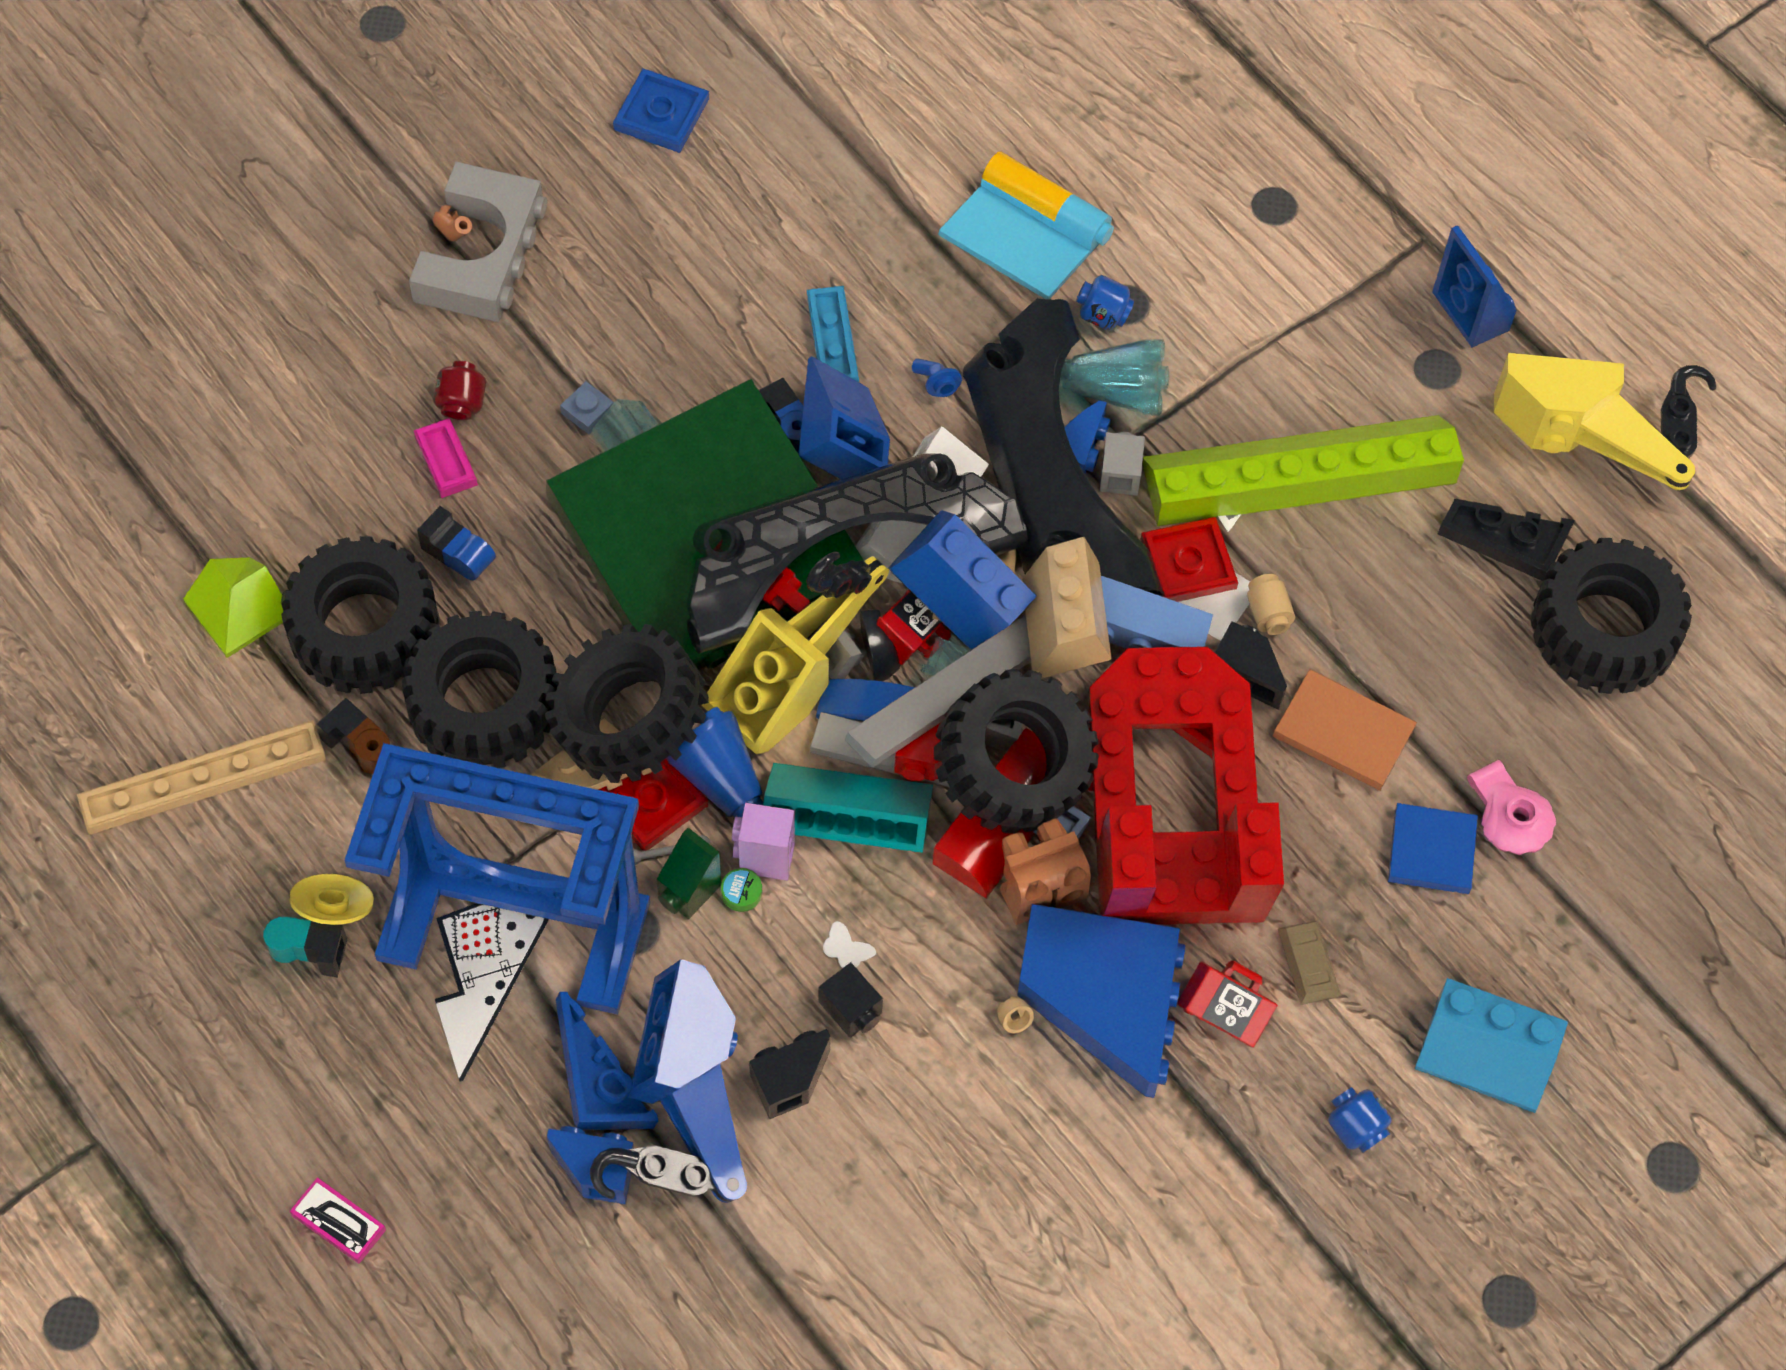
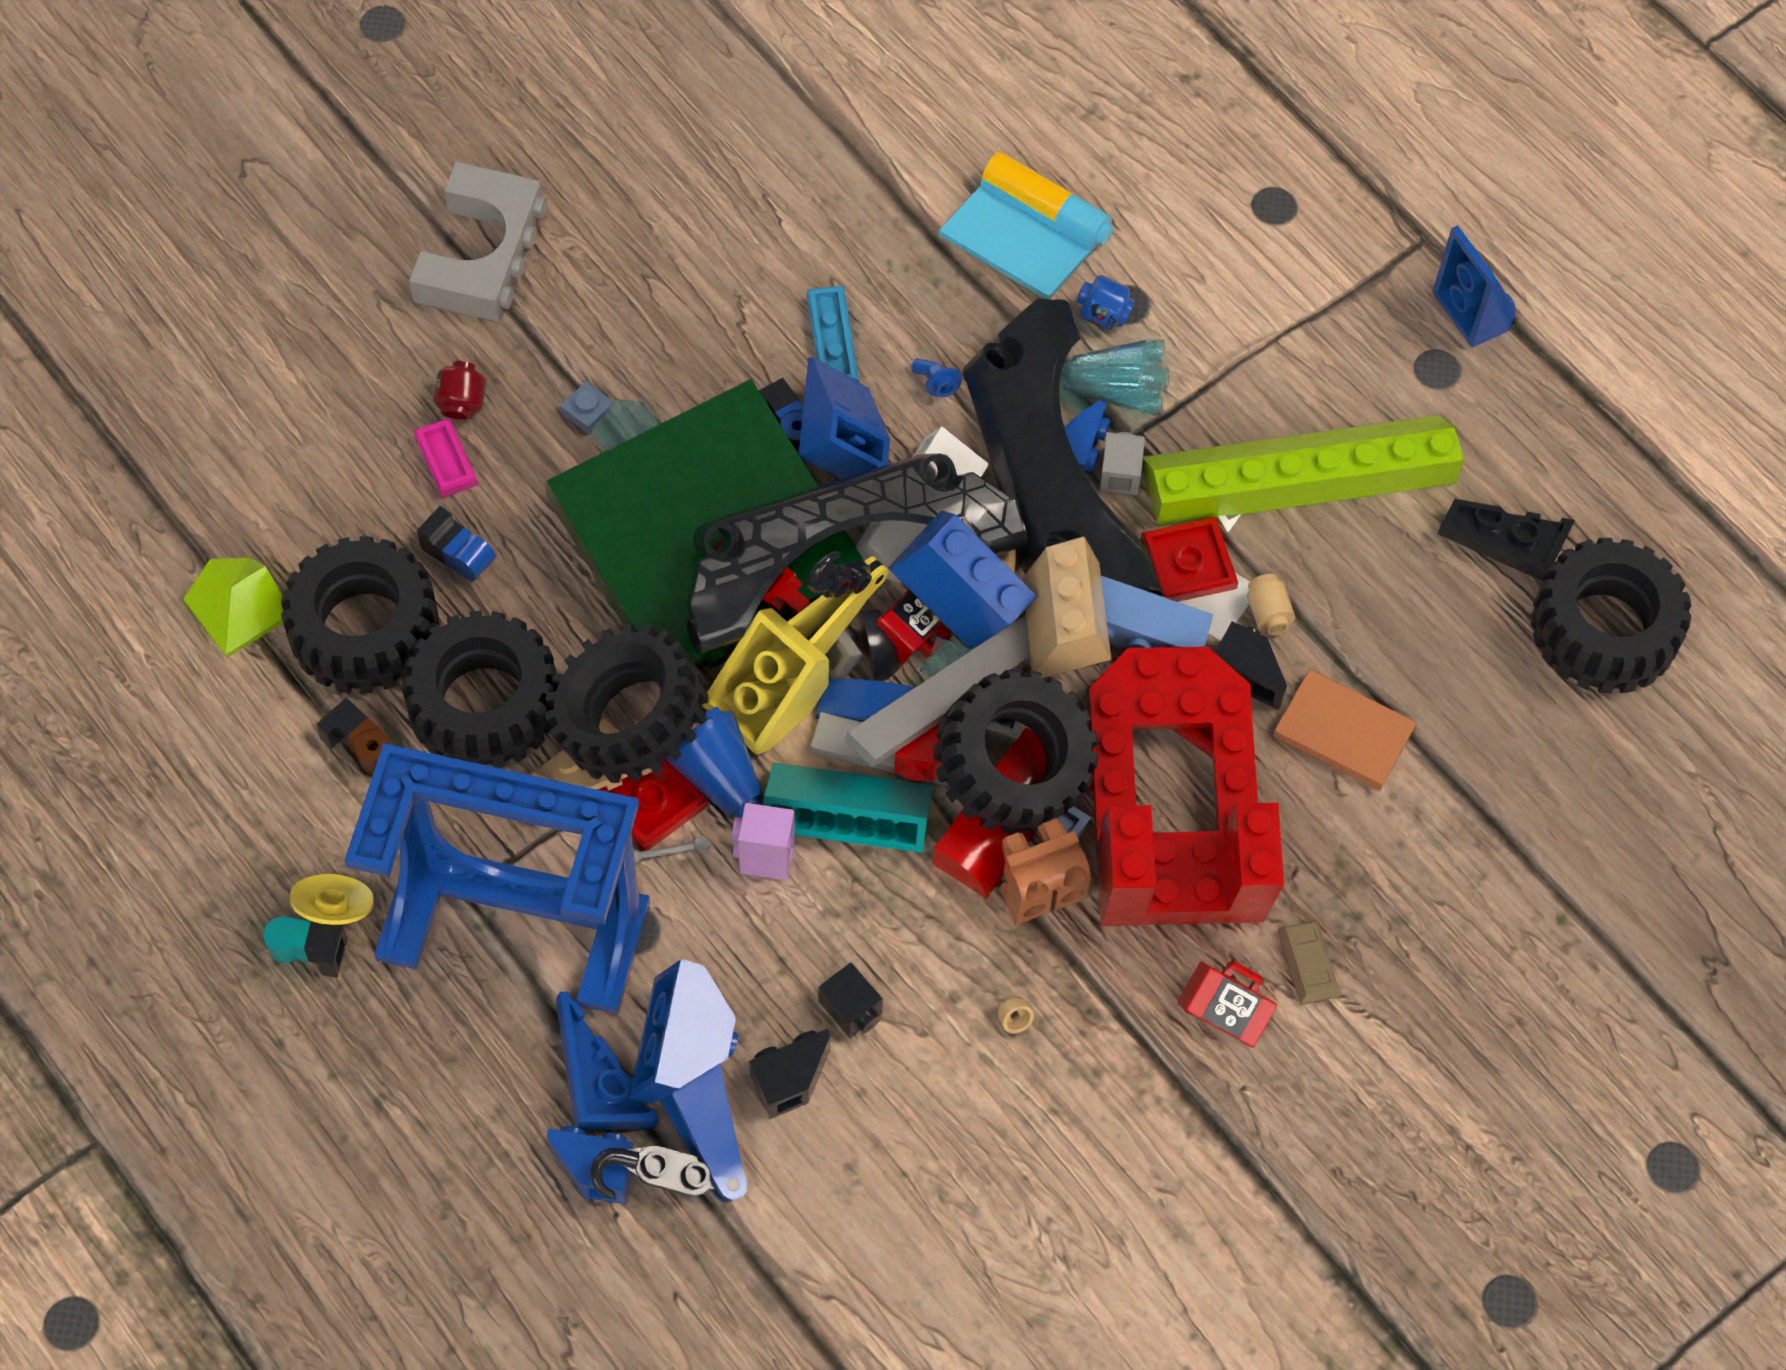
tan tile [77,720,326,835] -> none
tile [290,1178,386,1264] -> none
nougat arm [433,205,472,241] -> none
white sticker [435,903,549,1082] -> none
blue tile [613,68,709,153] -> none
dark green slope [656,828,721,919] -> none
tile [721,868,762,912] -> none
white sticker [823,921,876,968] -> none
blue slope [1017,904,1185,1098] -> none
blue head [1328,1087,1392,1153] -> none
blue tile [1388,803,1478,894] -> none
dark azure slope [1414,978,1568,1113] -> none
bright pink animal [1467,760,1556,855] -> none
light yellow slope [1494,353,1716,490] -> none

